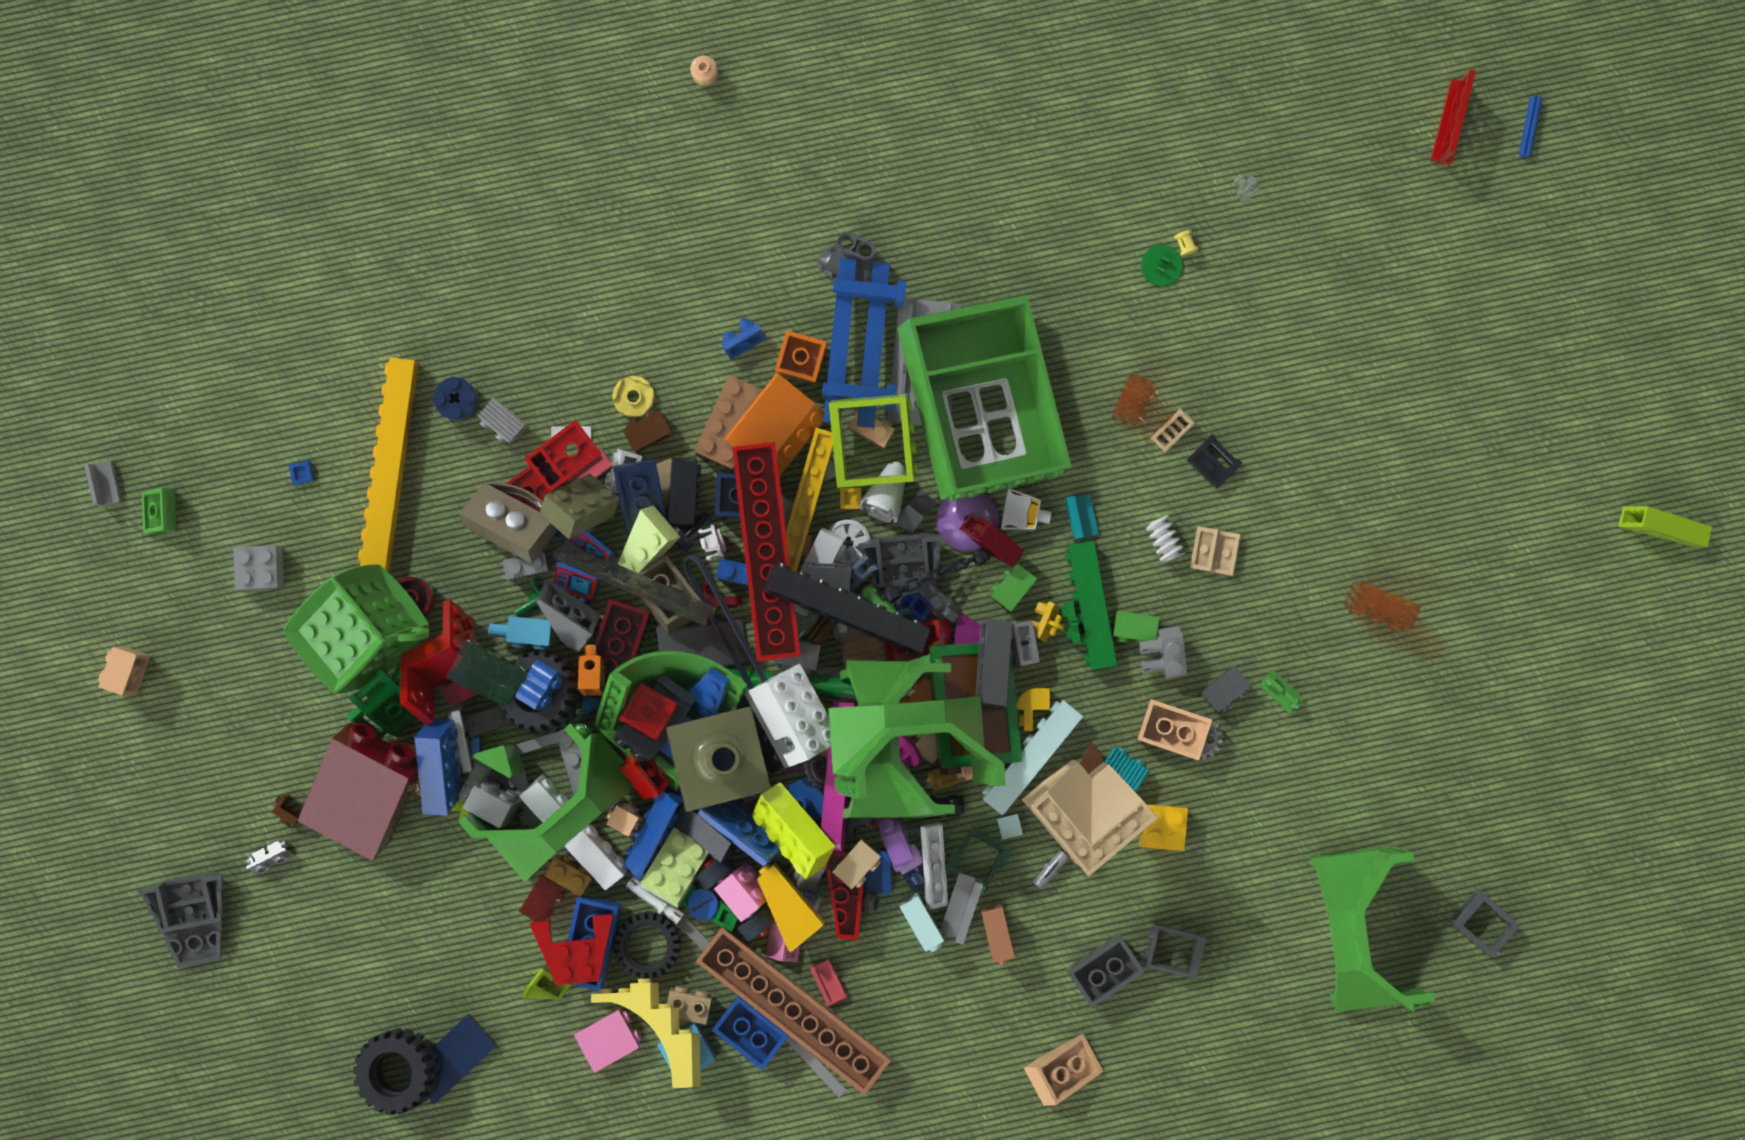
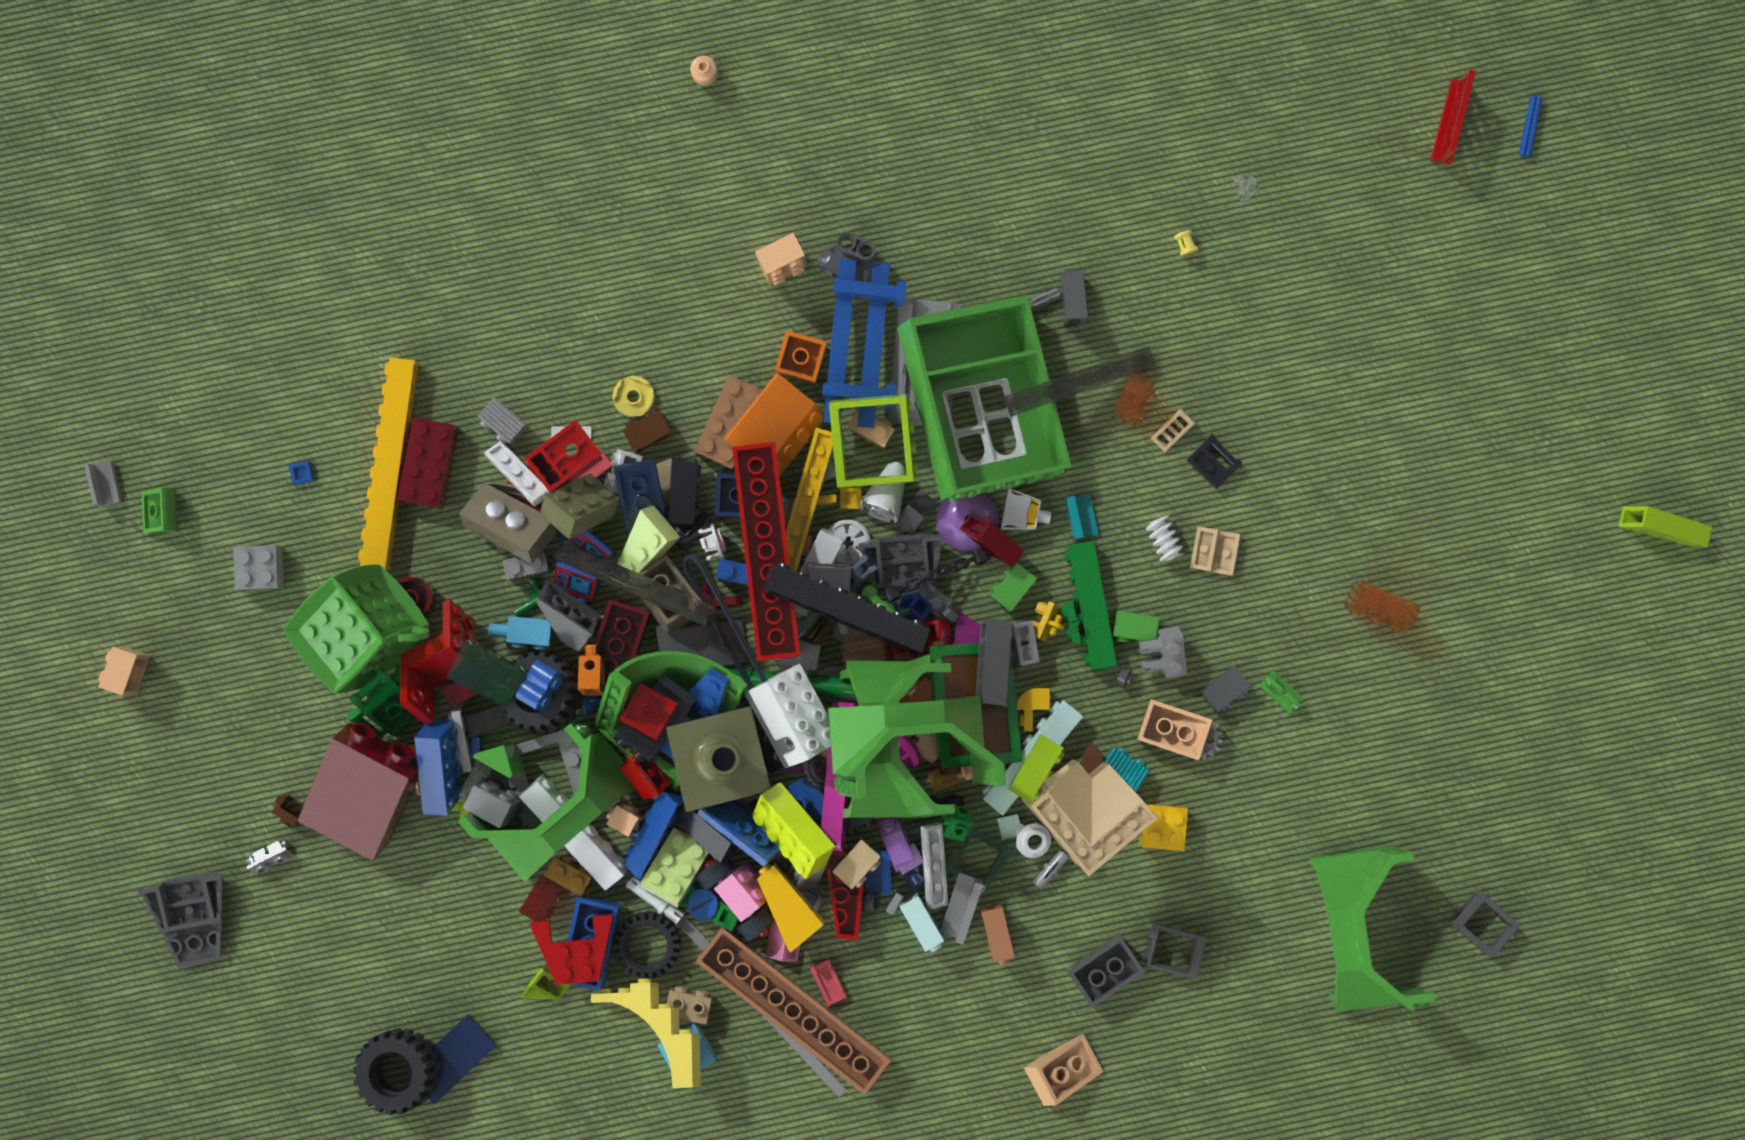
dark blue brick [433,377,480,422] -> none
bright pink panel [574,1008,642,1073] -> none
blue brick [712,996,789,1070] -> none
blue tile [721,318,766,360] -> none
green piece [1141,245,1183,286] -> none
none -> dark red brick [397,417,459,510]
none -> white tile [484,441,550,507]
none -> light nougat brick [755,233,807,286]
none -> yellow tile [816,495,837,506]
none -> light grey tile [886,891,903,915]
none -> green brick [942,805,974,841]
none -> clear smoke plate [1004,346,1156,417]
none -> lime brick [1008,734,1065,803]
none -> white piece [1015,822,1051,858]
none -> light grey axle [1029,288,1061,311]
none -> dark grey slope [1060,268,1088,326]
none -> dark grey plate [1116,668,1134,688]

